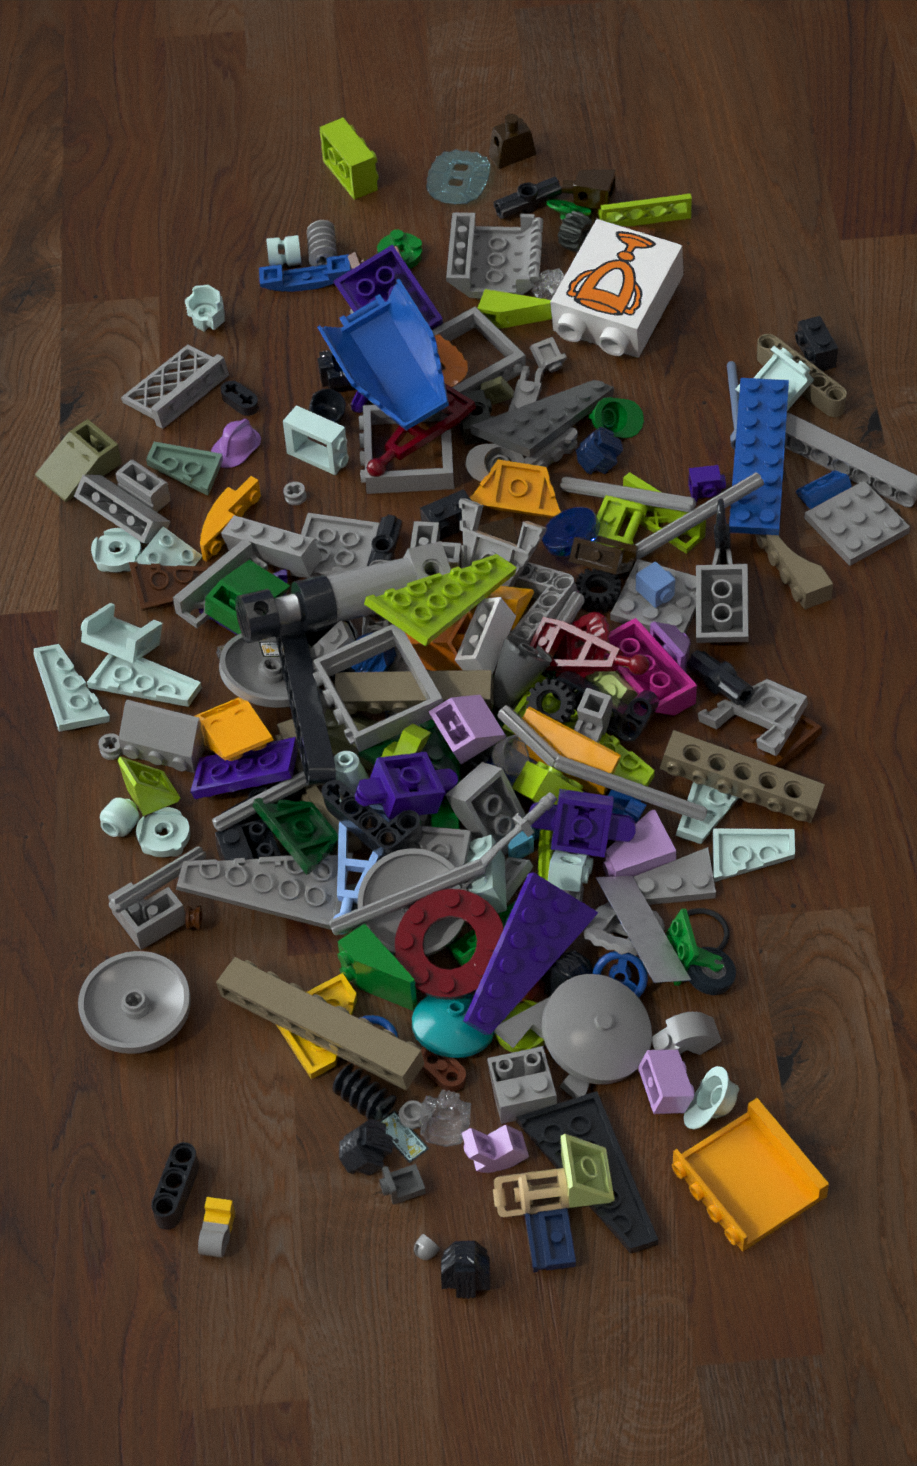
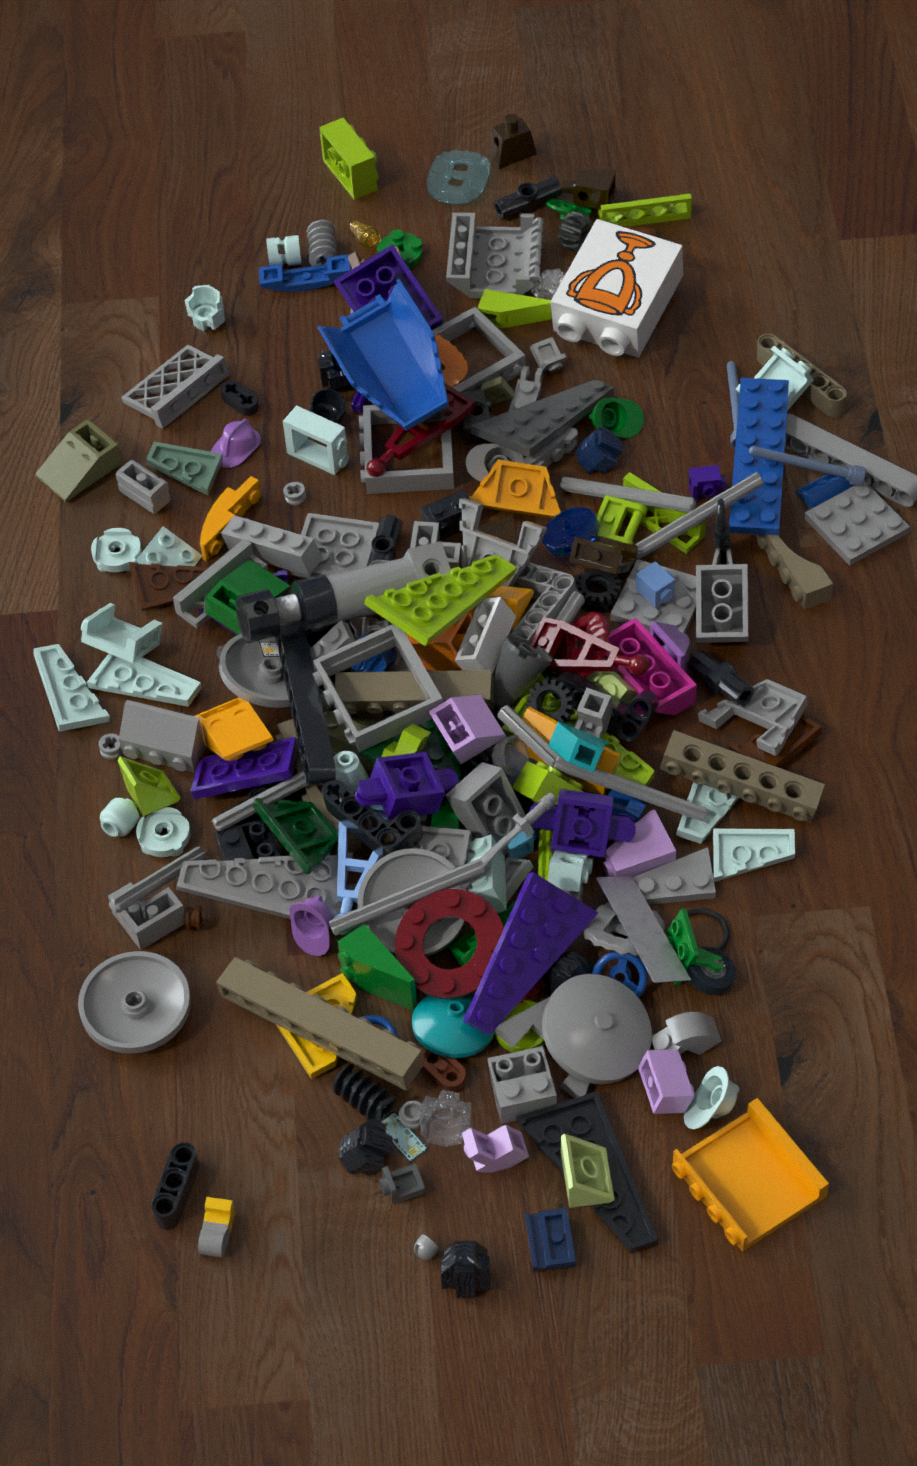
light grey brick [74,475,170,543] -> none
tan piece [493,1168,569,1217] -> none
black brick [795,316,838,371] -> none
none -> medium lavender piece [289,895,333,956]
none -> clear yellow cone [350,220,380,248]
none -> teal slope [548,721,608,773]
none -> sand blue piece [749,446,865,486]

